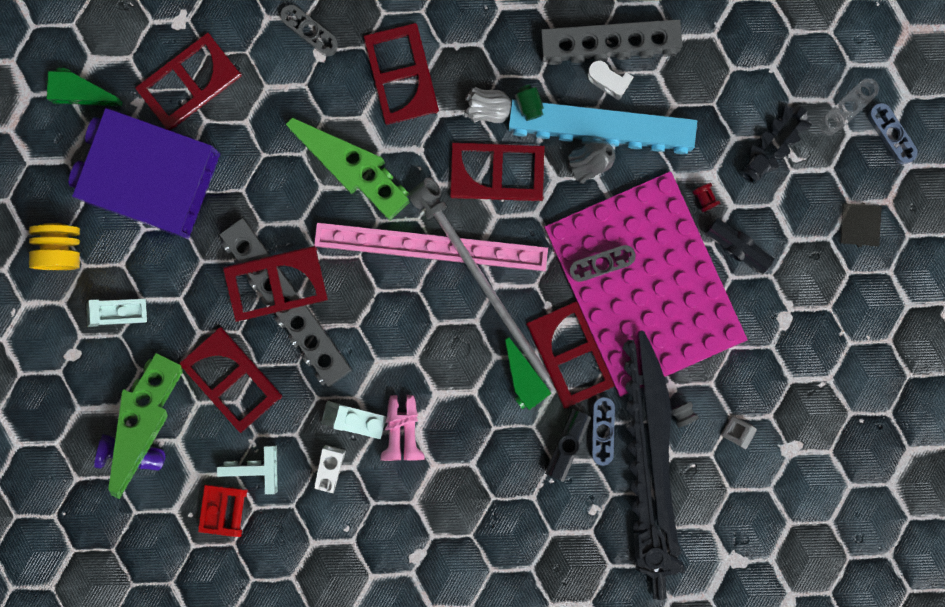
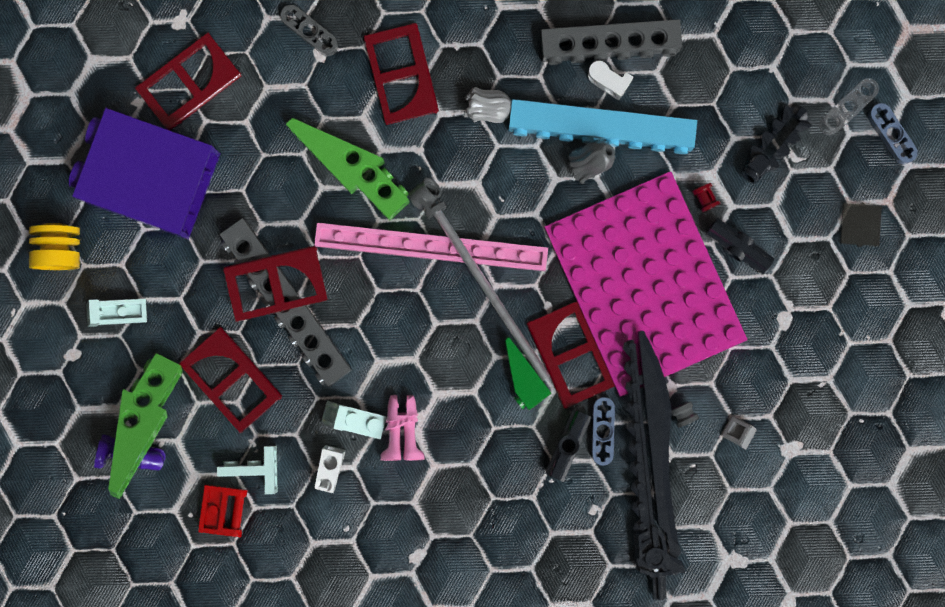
green slope [47,68,122,106] -> none
dark red window [450,143,545,201] -> none
dark green brick [515,84,544,121] -> none
dark grey beam [569,245,636,282] -> none

